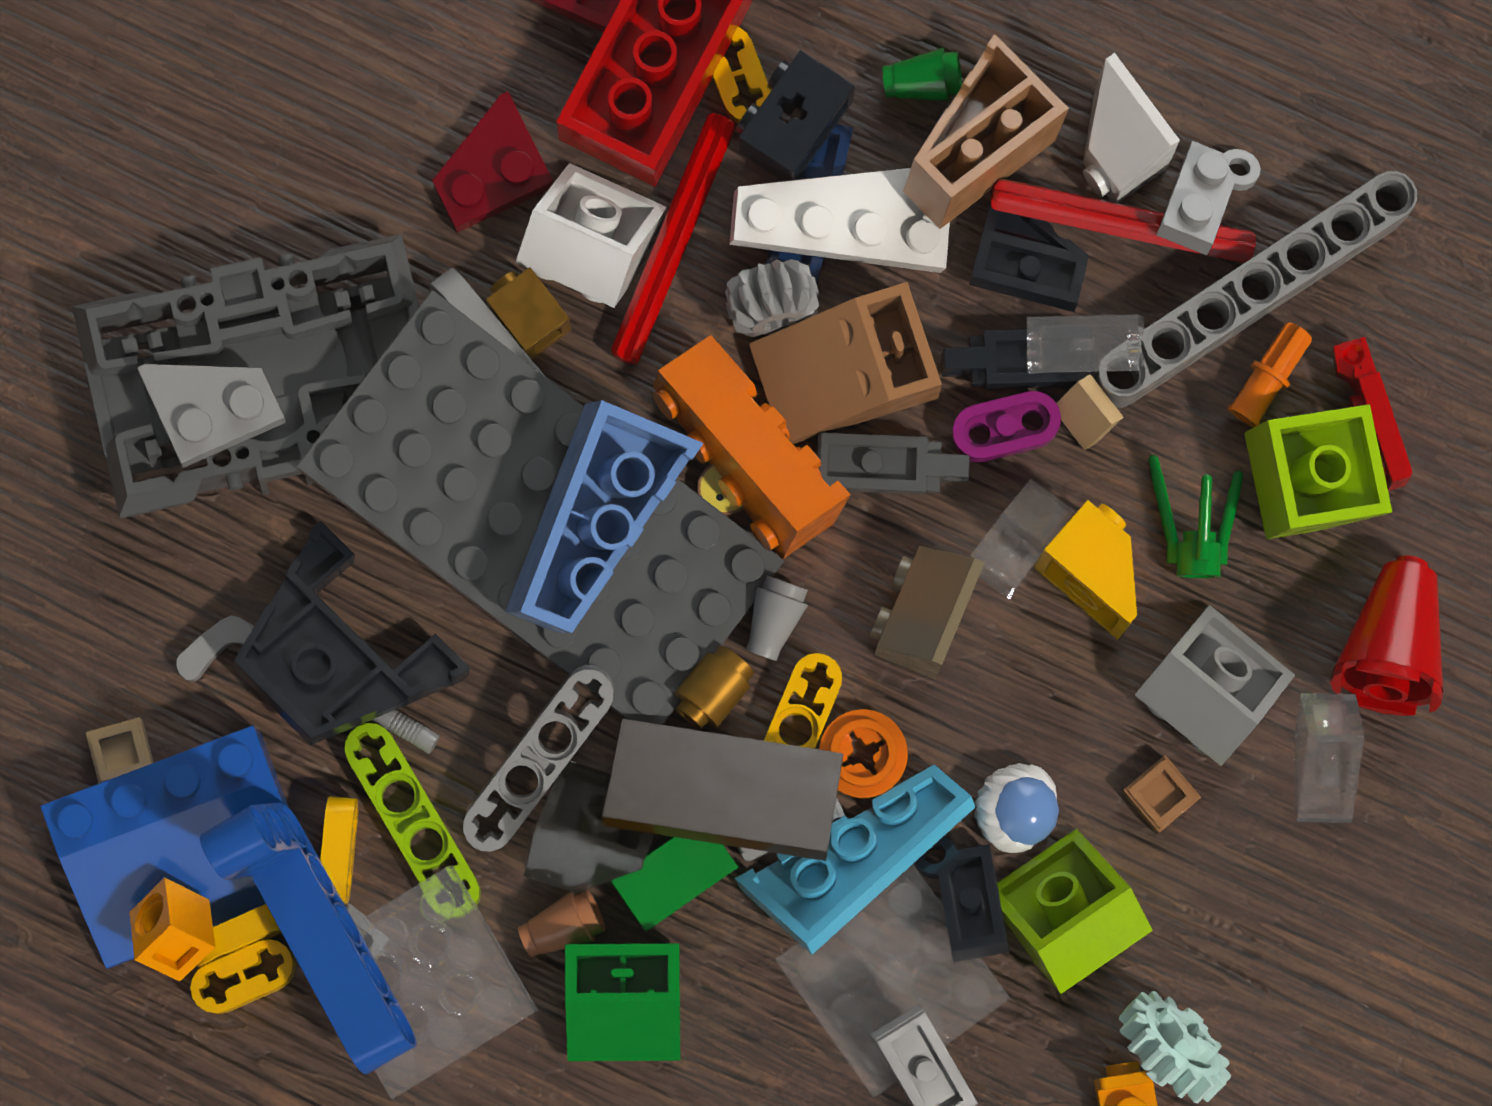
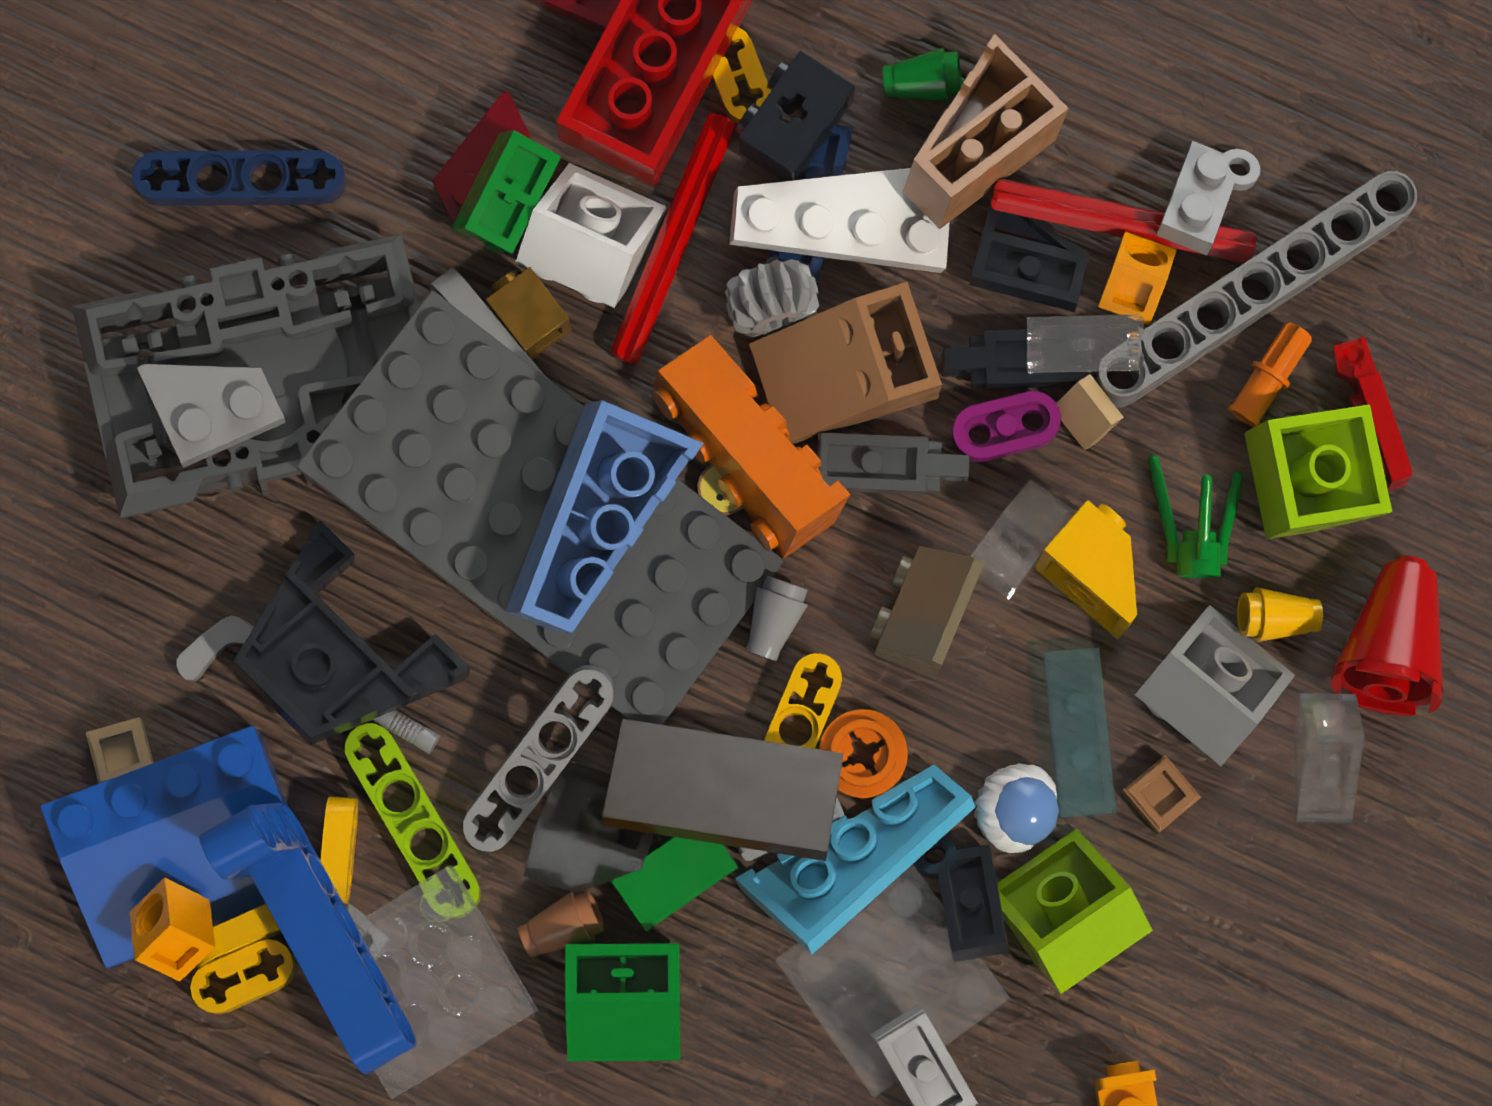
pearl gold brick [674,646,754,730] -> none
white slope [1083,53,1180,203] -> none
light aqua gear [1119,991,1231,1103] -> none
none -> dark blue beam [132,150,346,206]
none -> green hinge [450,130,561,254]
none -> clear light blue tile [1043,647,1116,819]
none -> light orange brick [1098,231,1176,325]
none -> yellow cone [1237,587,1323,642]

